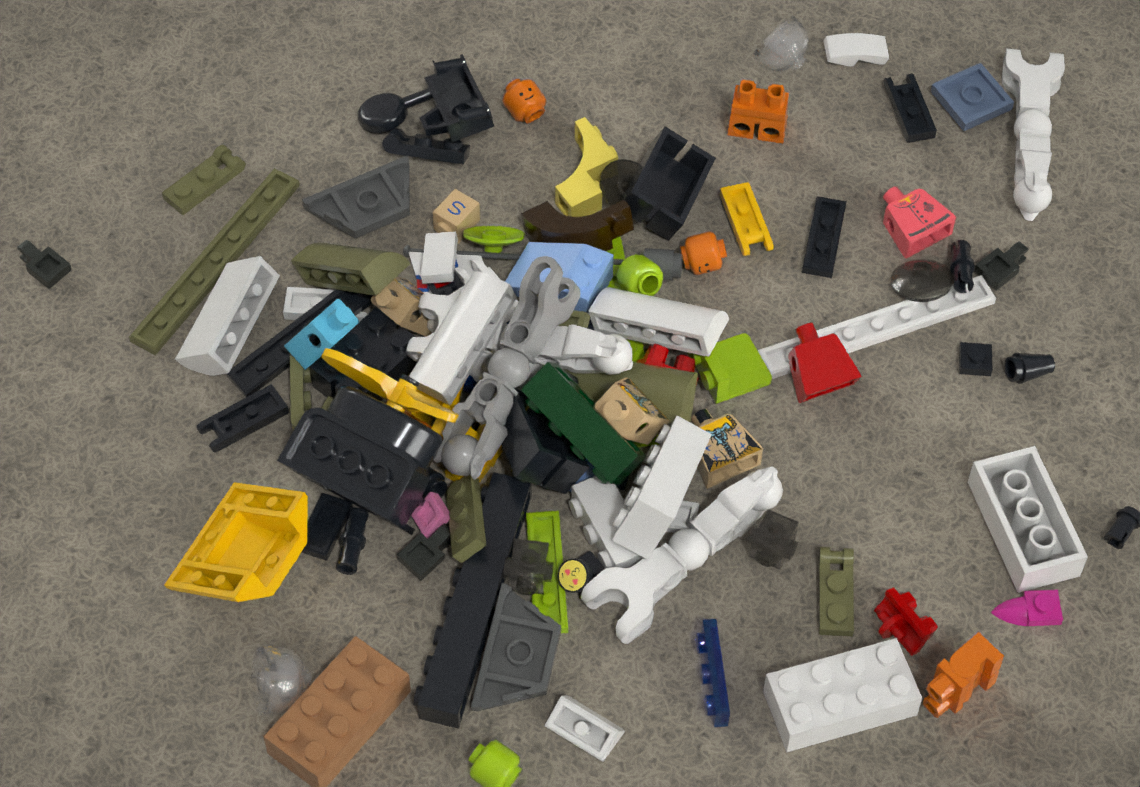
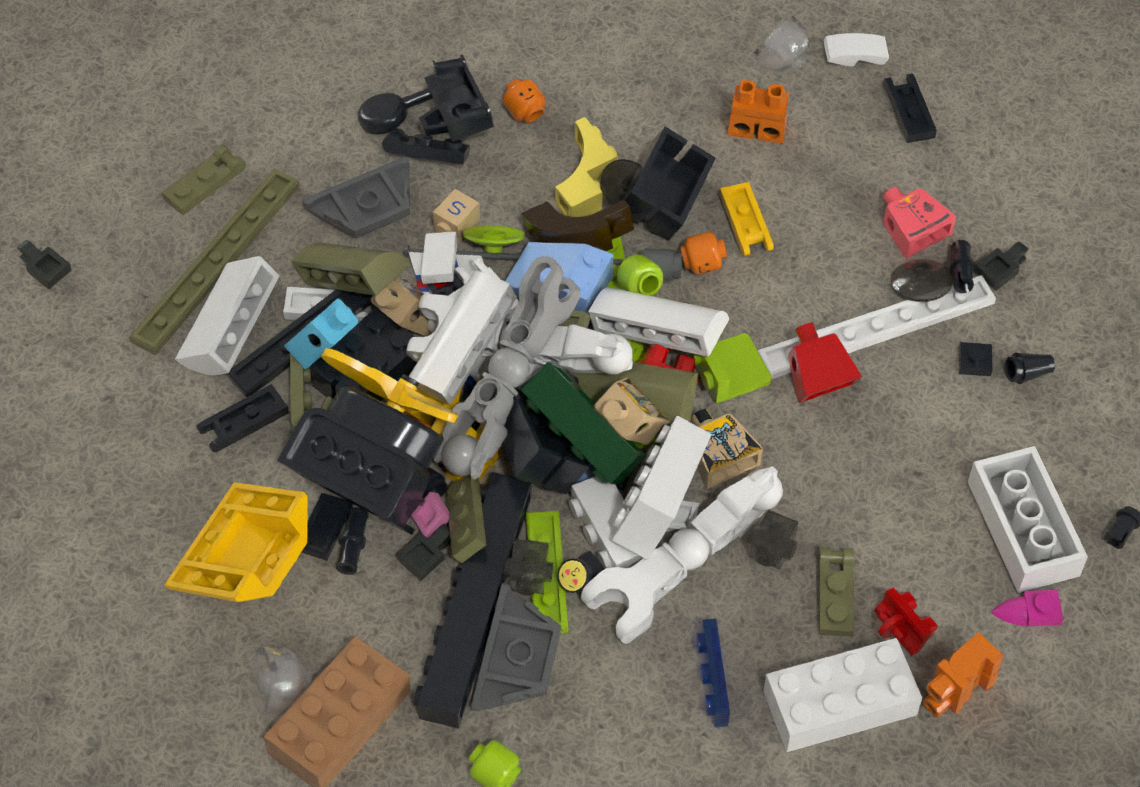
white slope [545,695,625,762] -> none
black tile [802,196,847,278] -> none
sand blue plate [931,63,1014,131] -> none
white piece [1002,48,1065,221] -> none

